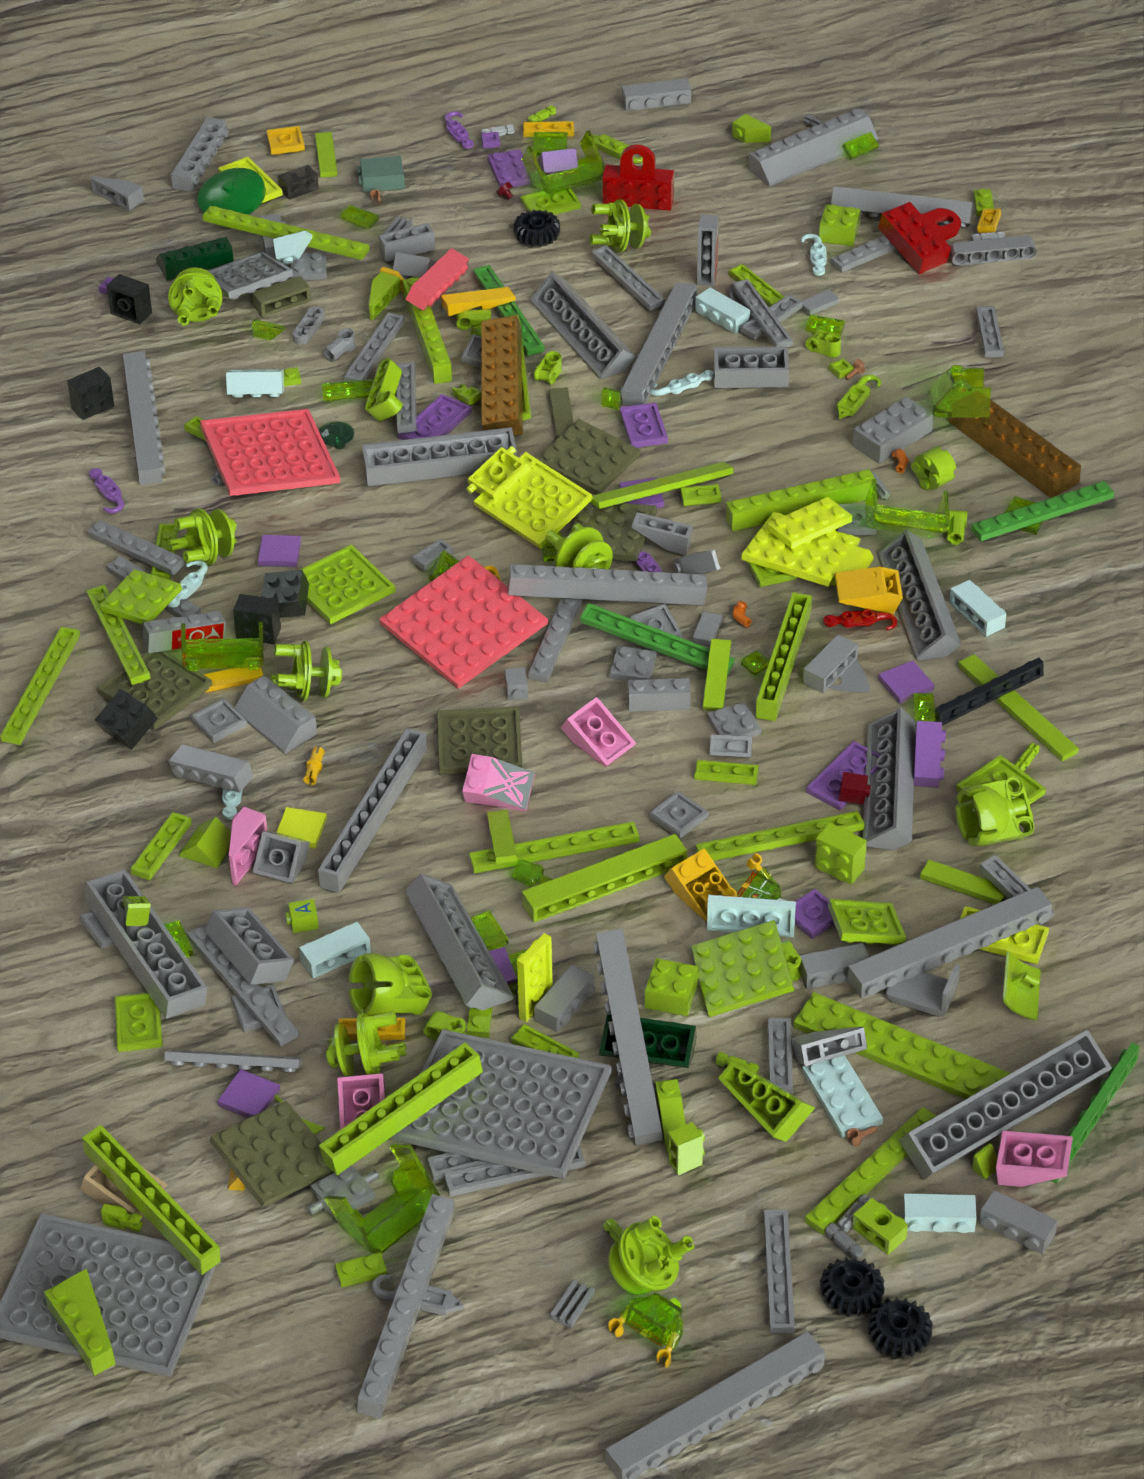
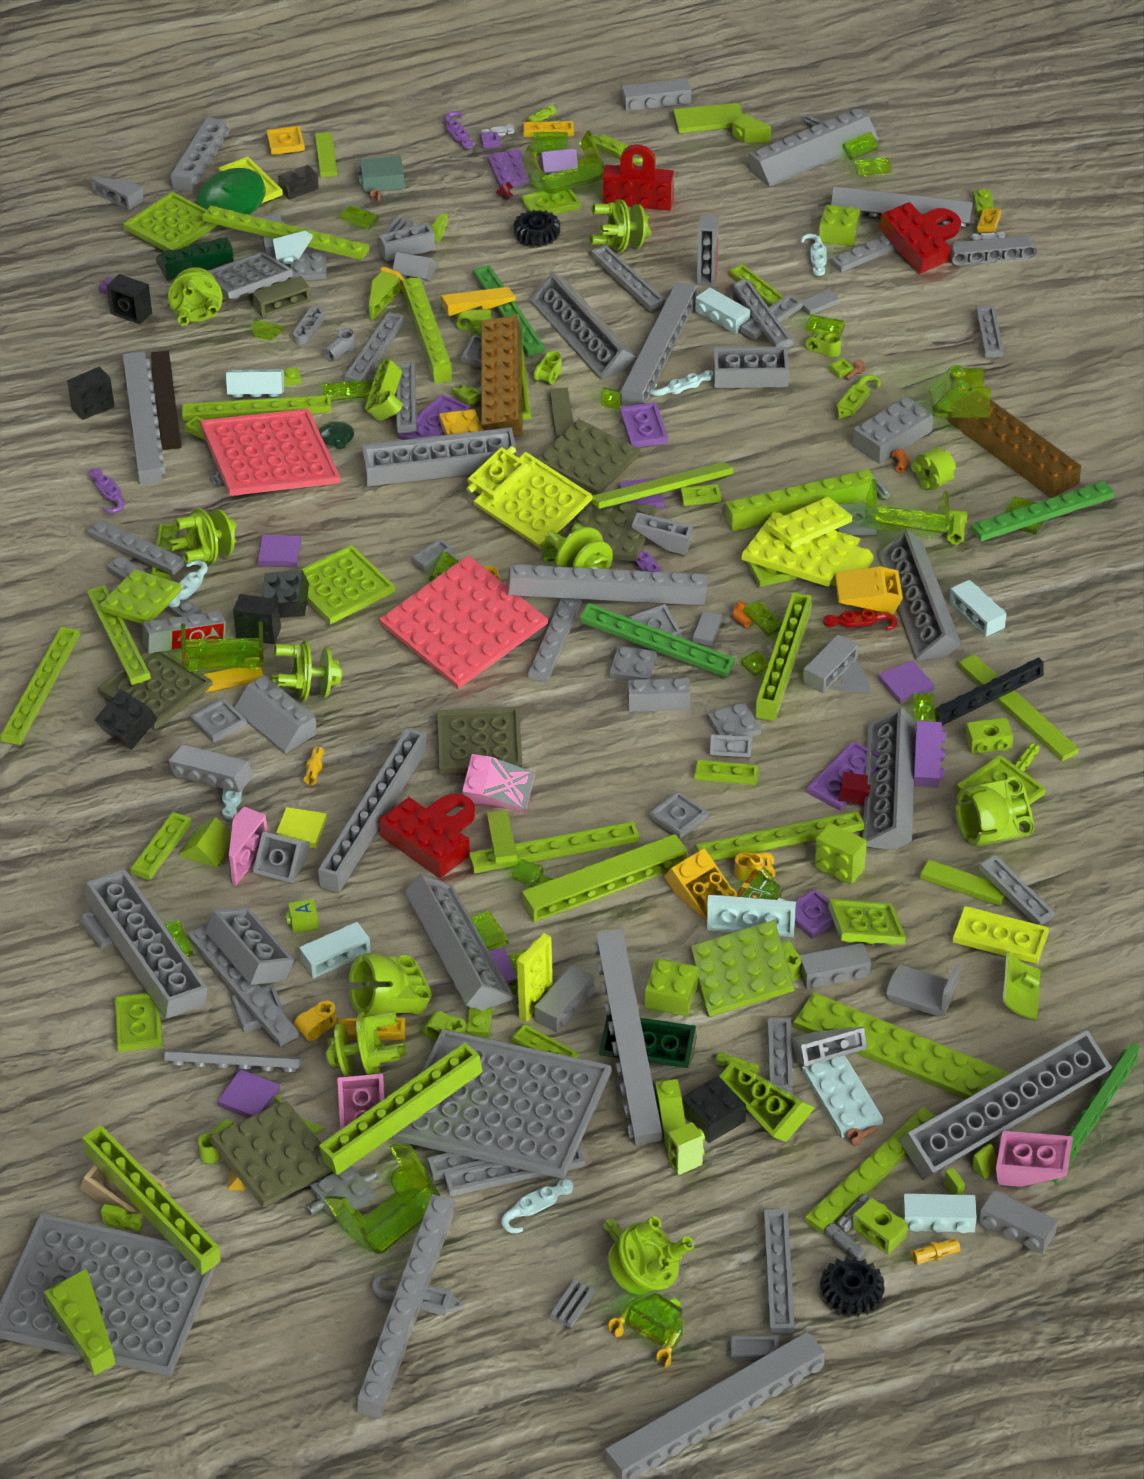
lime slope [123,896,150,926] -> none
lime plate [335,1252,387,1288] -> none
coral brick [405,248,469,311] -> none
light grey brick [505,667,528,701] -> none
bright pink slope [561,697,636,767] -> none
light grey slope [673,550,720,574] -> none
lime tile [703,638,731,711] -> none
light grey brick [848,887,1052,998] -> none
black gear [867,1296,933,1359] -> none
none -> lime plate [123,192,219,252]
none -> dark brown tile [151,350,182,450]
none -> lime plate [182,395,332,421]
none -> lime piece [198,1119,234,1164]
none -> yellow piece [294,1000,338,1041]
none -> red brick [379,794,475,879]
none -> lime plate [431,212,449,242]
none -> yellow plate [439,409,483,435]
none -> light aqua piece [501,1179,573,1233]
none -> lime tile [673,103,743,133]
none -> pearl dark grey brick [682,1076,746,1143]
none -> light grey tile [730,1336,779,1361]
none -> yellow piece [734,852,776,881]
none -> clear neon green plate [743,600,782,636]
none -> clear neon green plate [855,157,892,176]
none -> yellow pin [911,1237,960,1265]
none -> lime tile [944,1168,965,1195]
none -> lime brick [965,718,1013,754]

